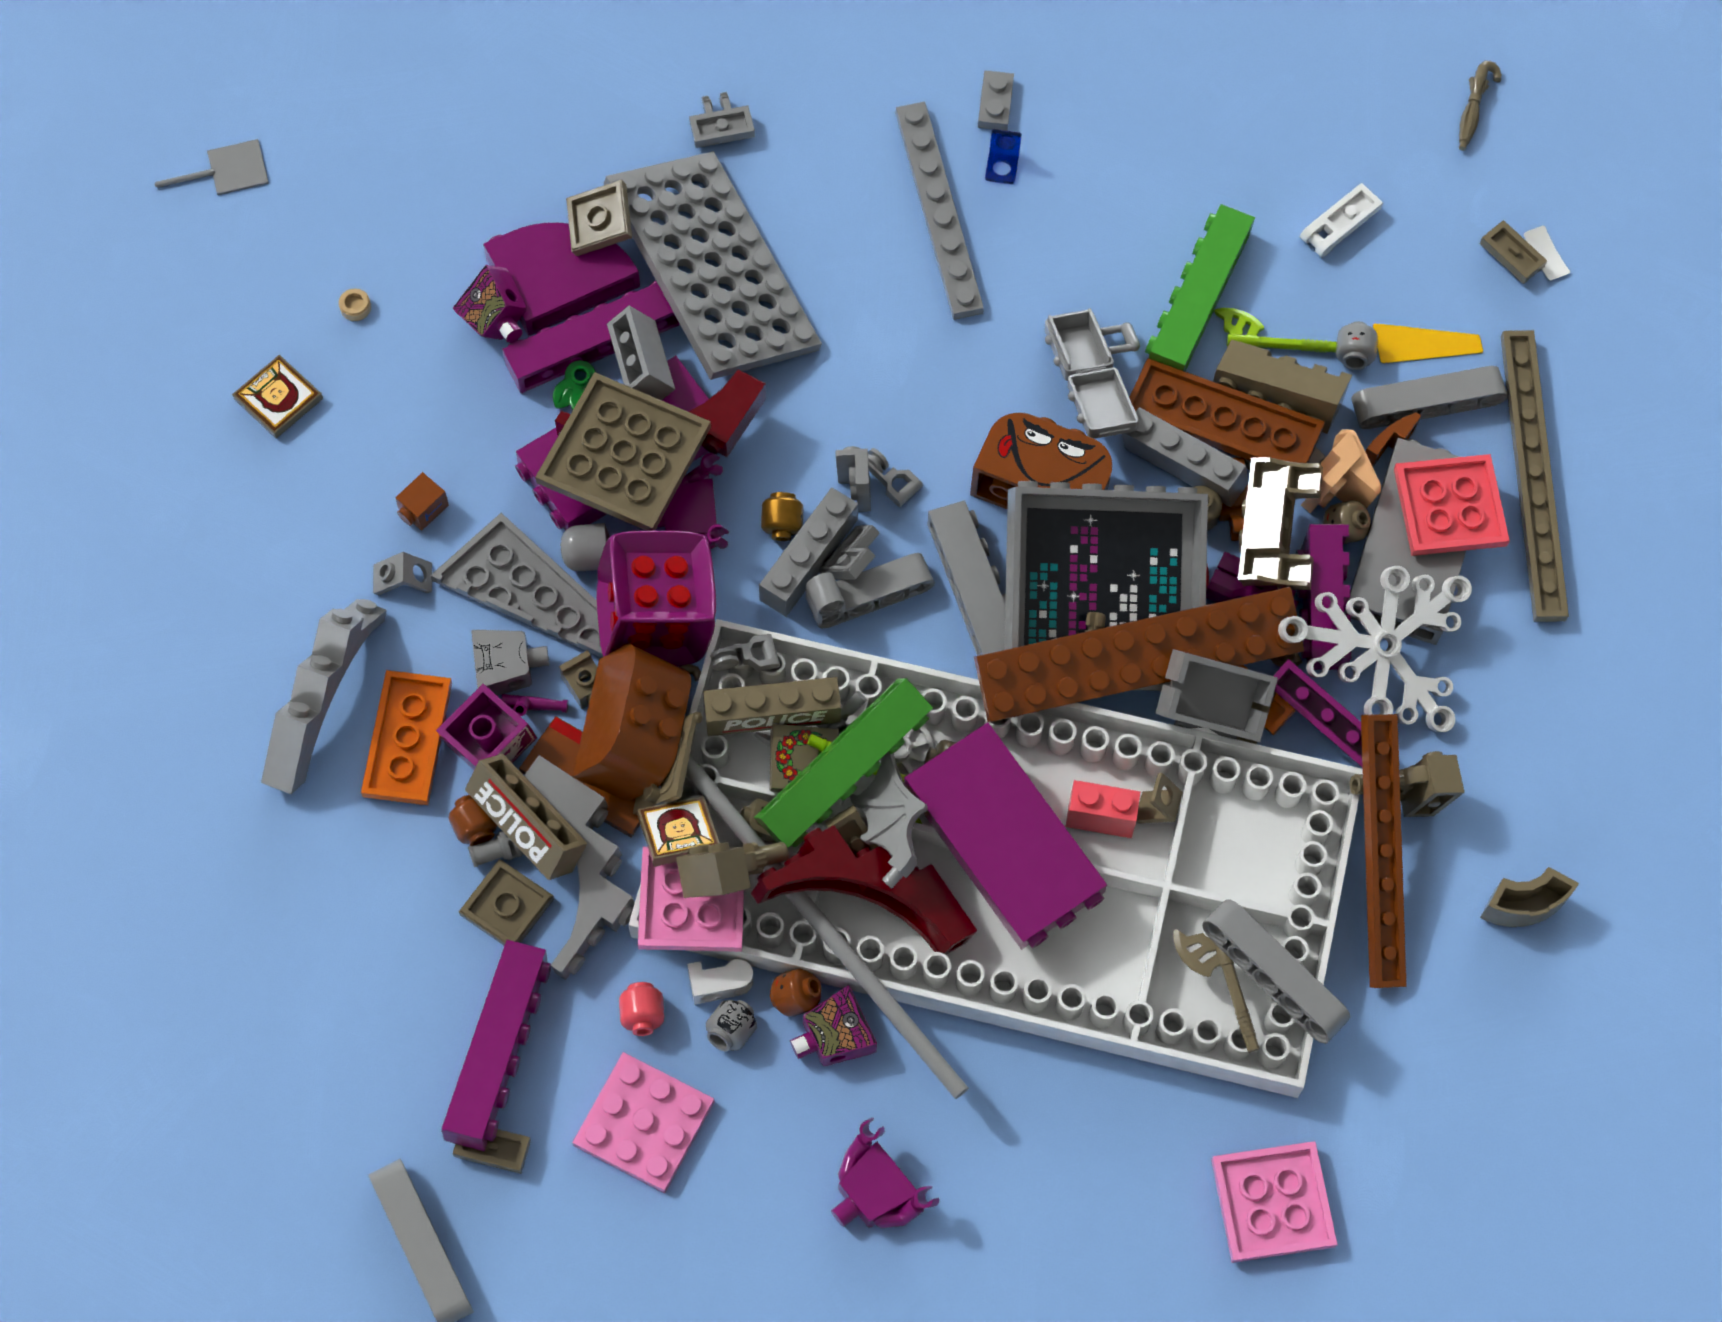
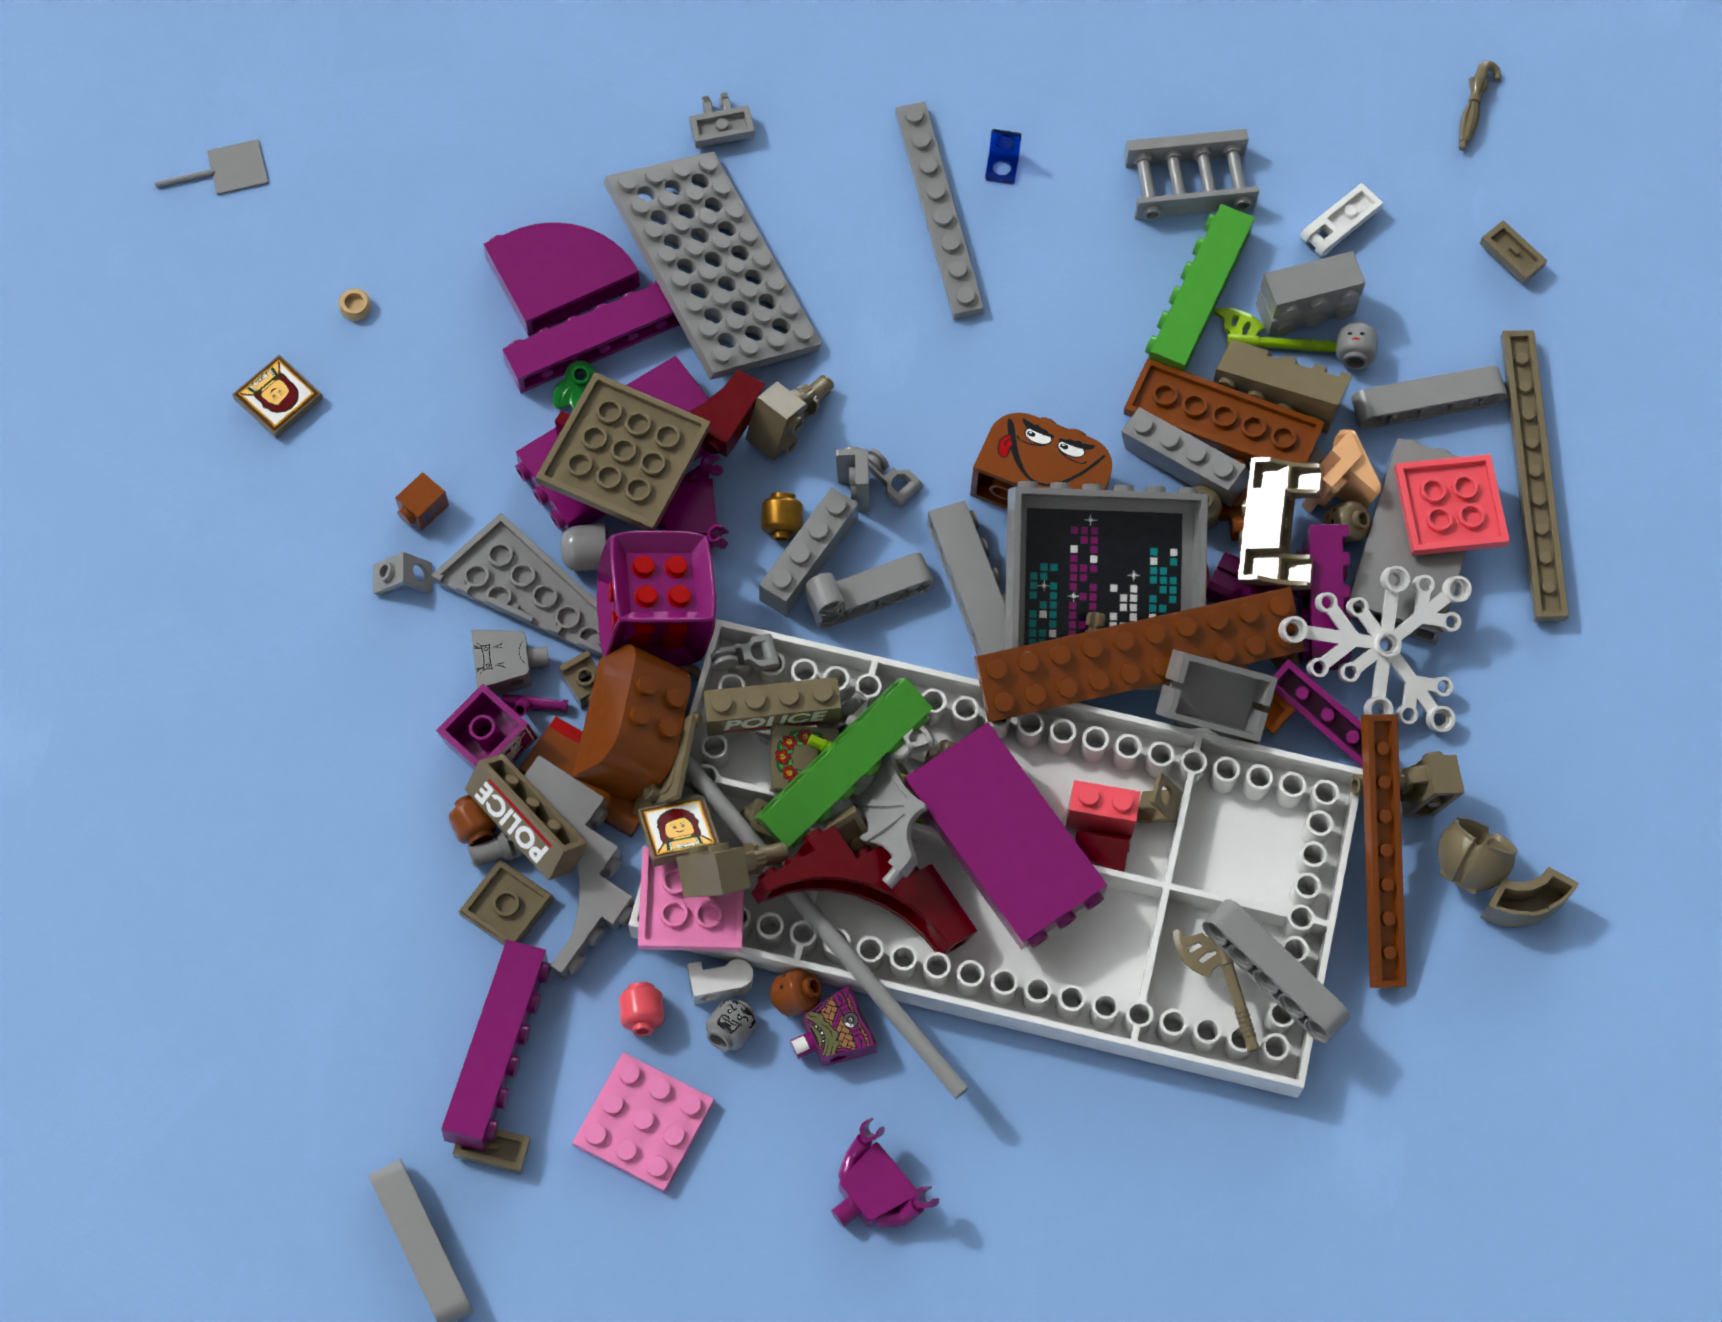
light grey arch [261,599,387,794] -> none
orange plate [361,670,452,806] -> none
torso [453,265,526,343] -> none
dark tan tile [566,179,632,256] -> none
light grey brick [607,305,675,400] -> none
light grey tile [818,525,880,579] -> none
light grey plate [978,70,1014,131] -> none
light grey piece [1045,308,1140,439] -> none
bright pink plate [1211,1141,1337,1263] -> none
dark orange slope [1365,413,1421,467] -> none
yellow sticker [1373,323,1483,363] -> none
white sticker [1524,225,1570,280] -> none
none -> dark tan brick [745,375,834,461]
none -> dark red brick [1076,830,1132,872]
none -> light grey fence [1124,129,1259,220]
none -> light grey piece [1256,251,1366,336]
none -> dark tan piece [1437,817,1518,895]

